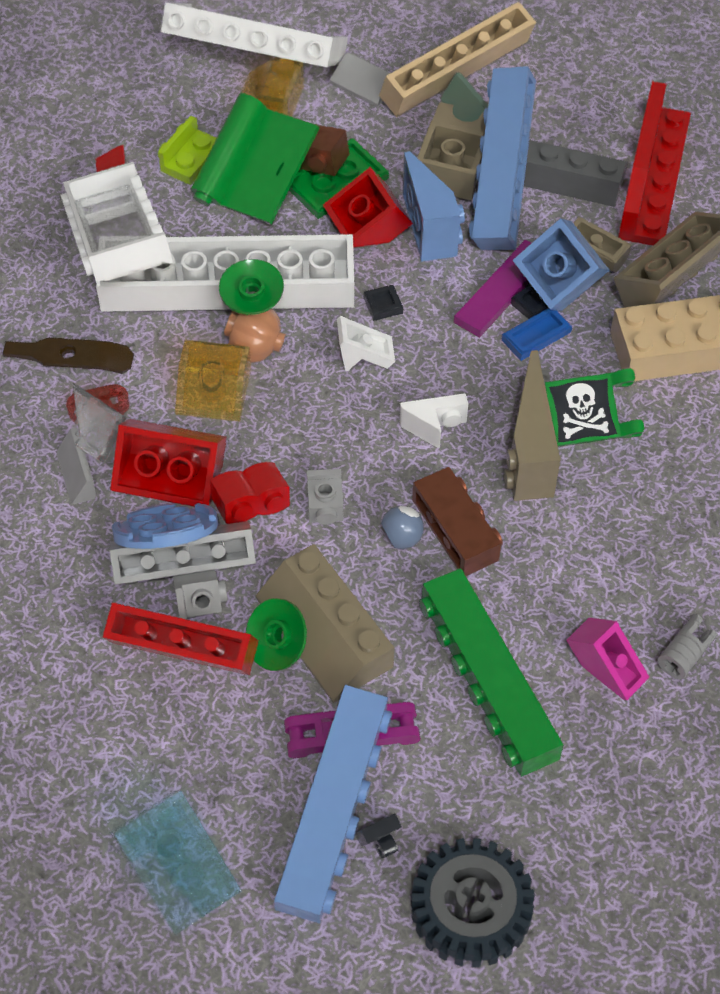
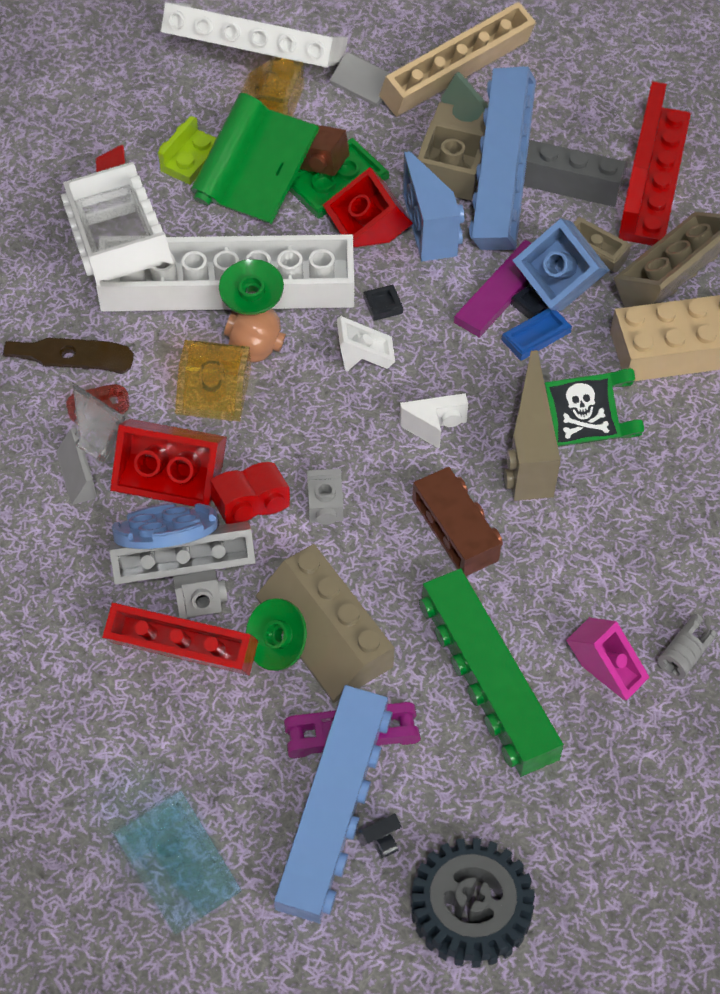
sand blue piece [381,505,424,550] -> none

